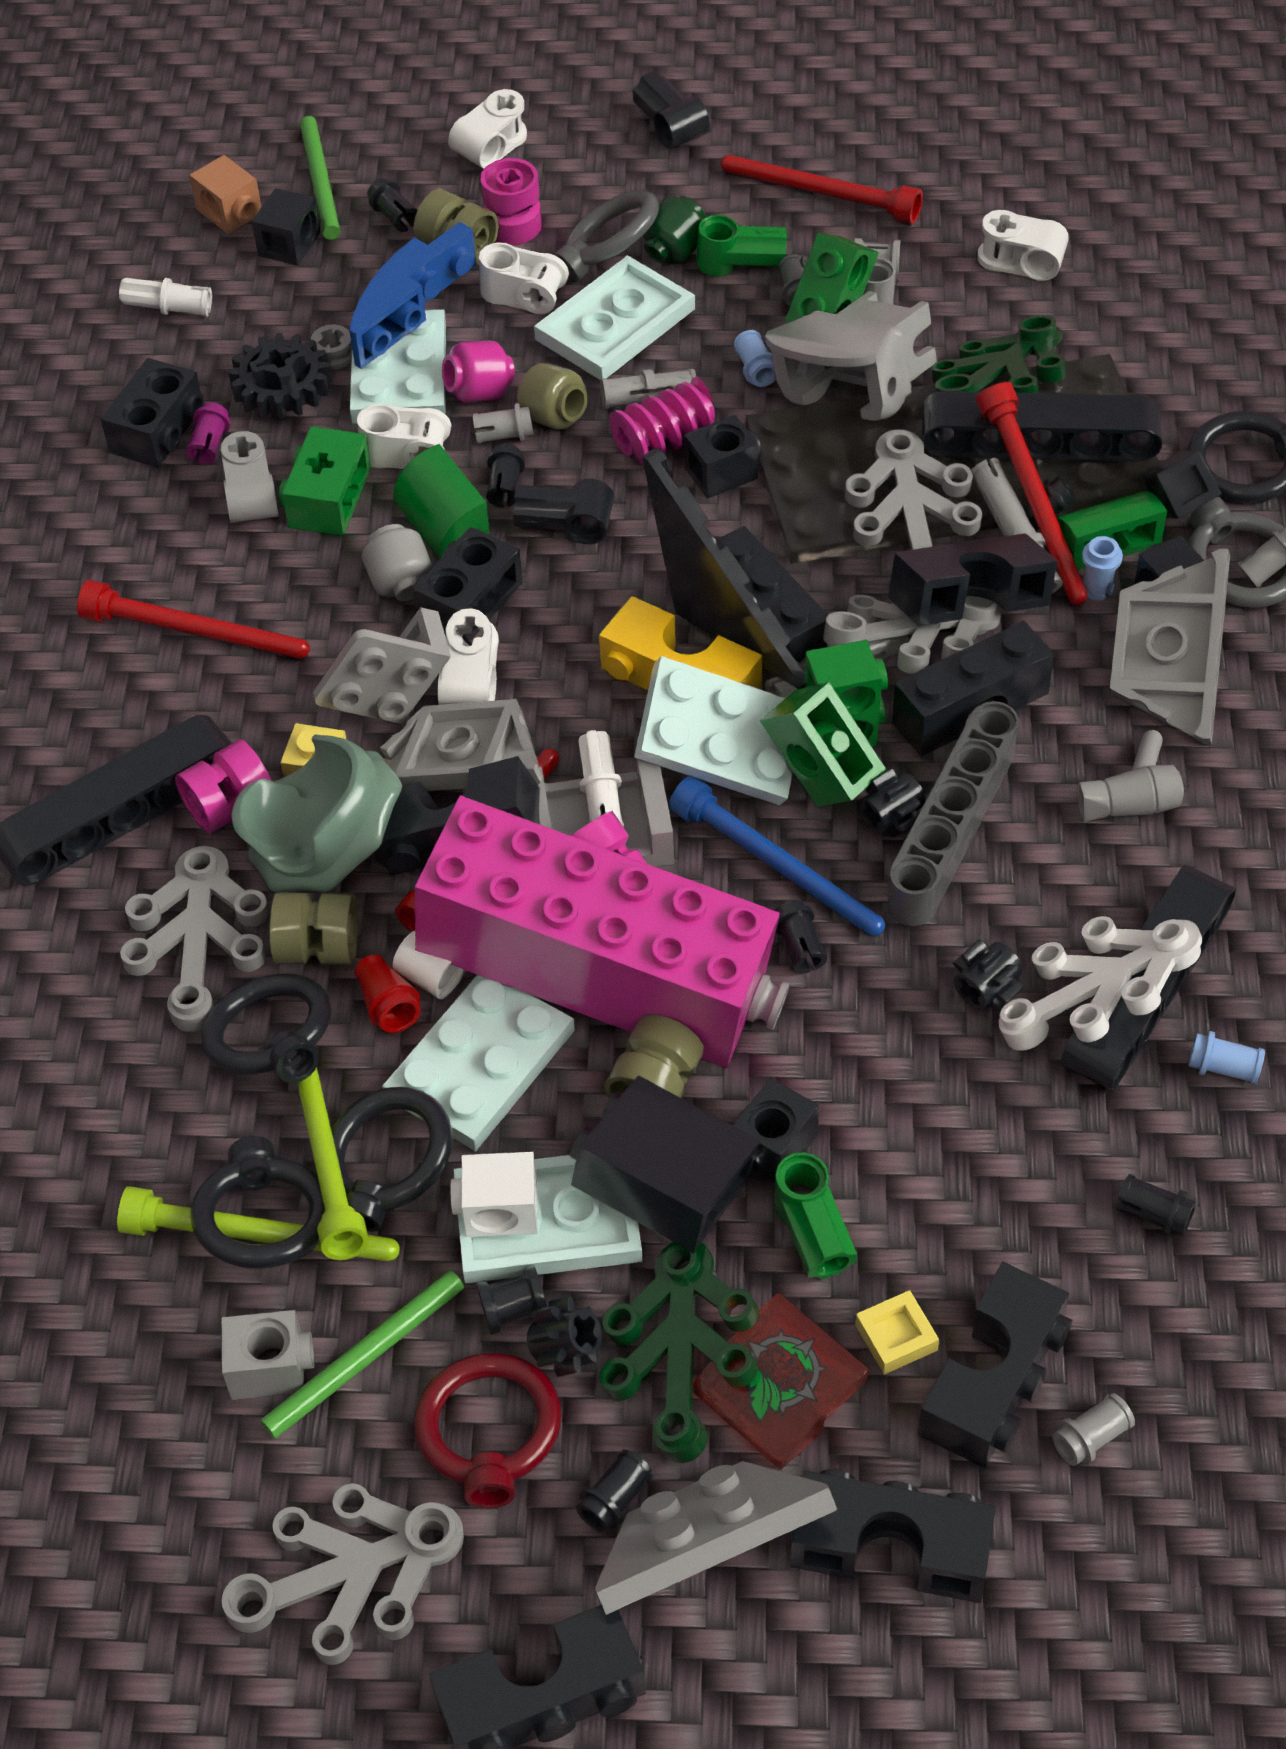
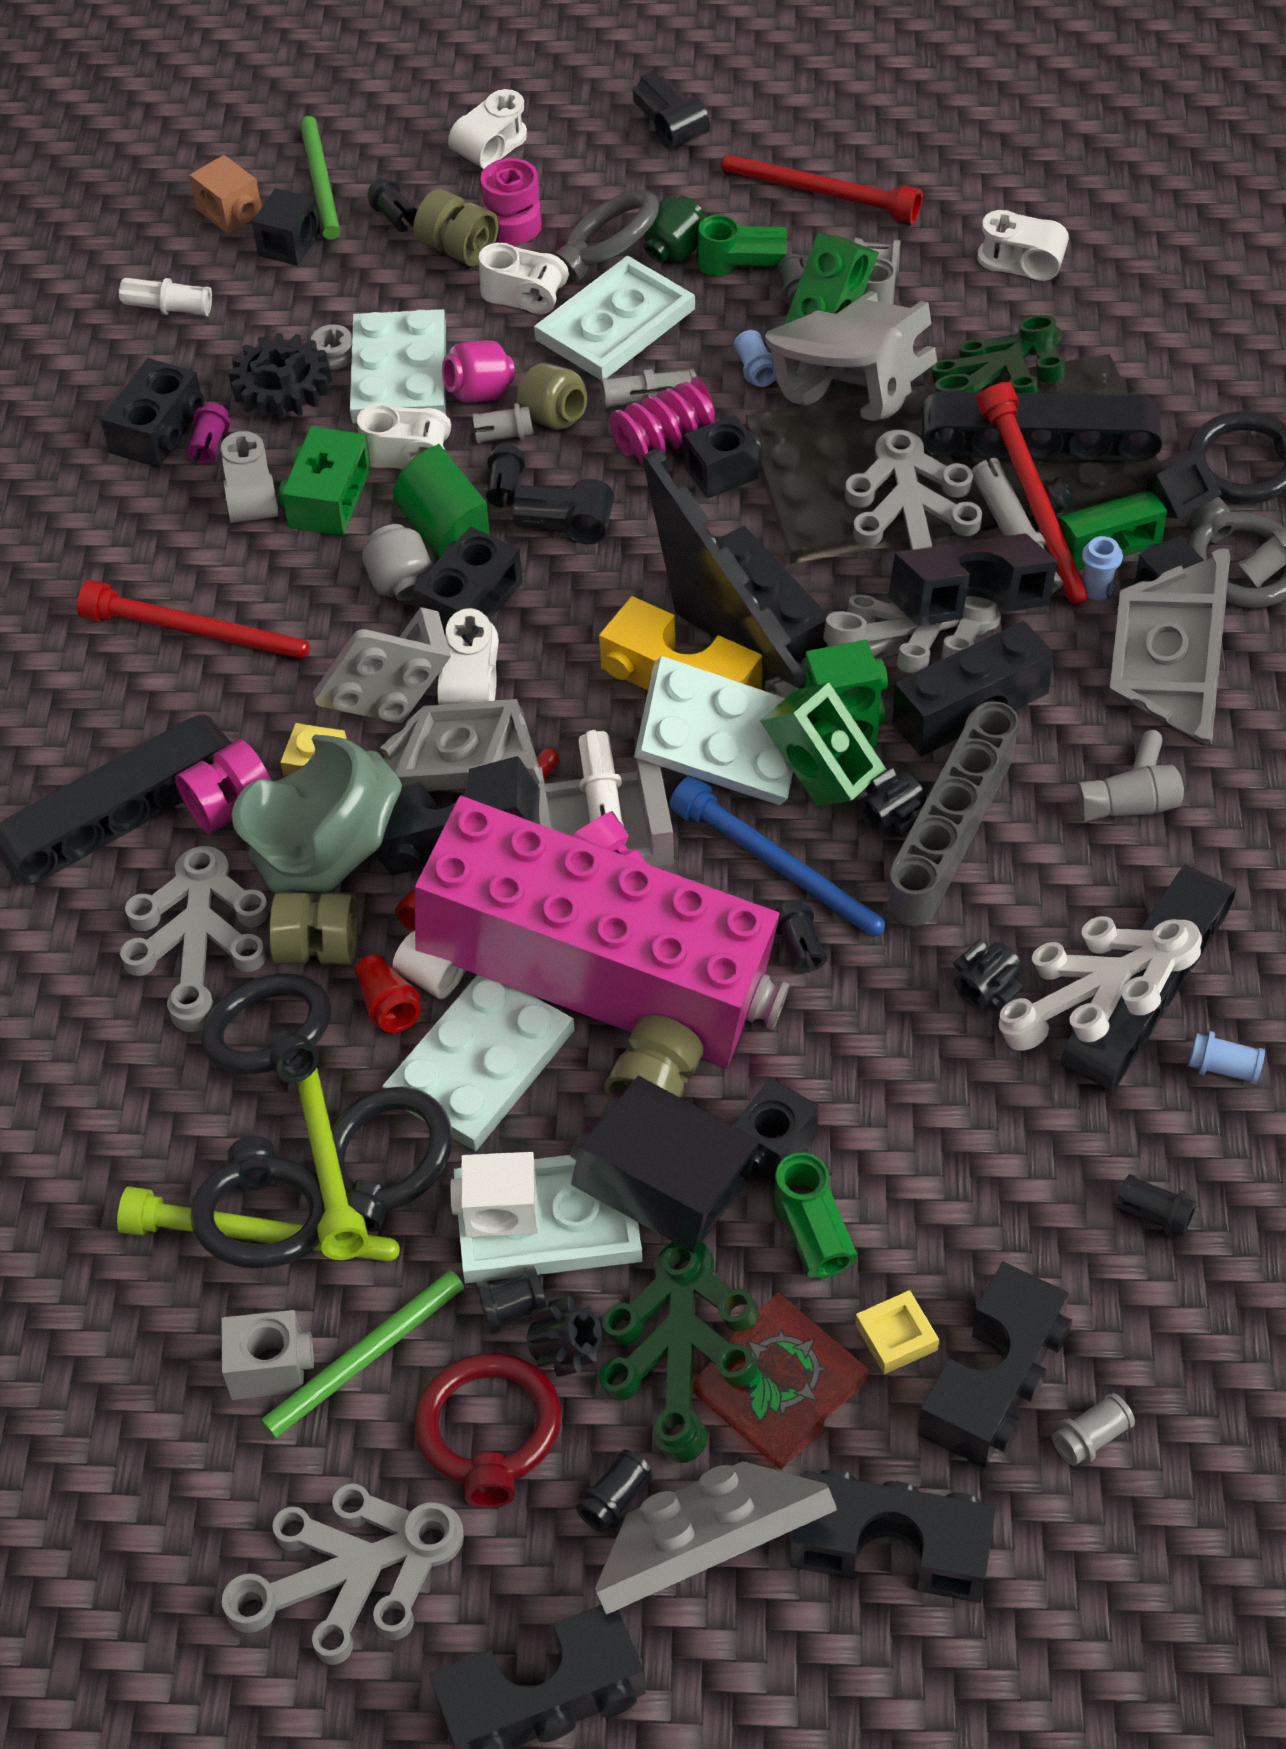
blue slope [349,222,476,369] -> none

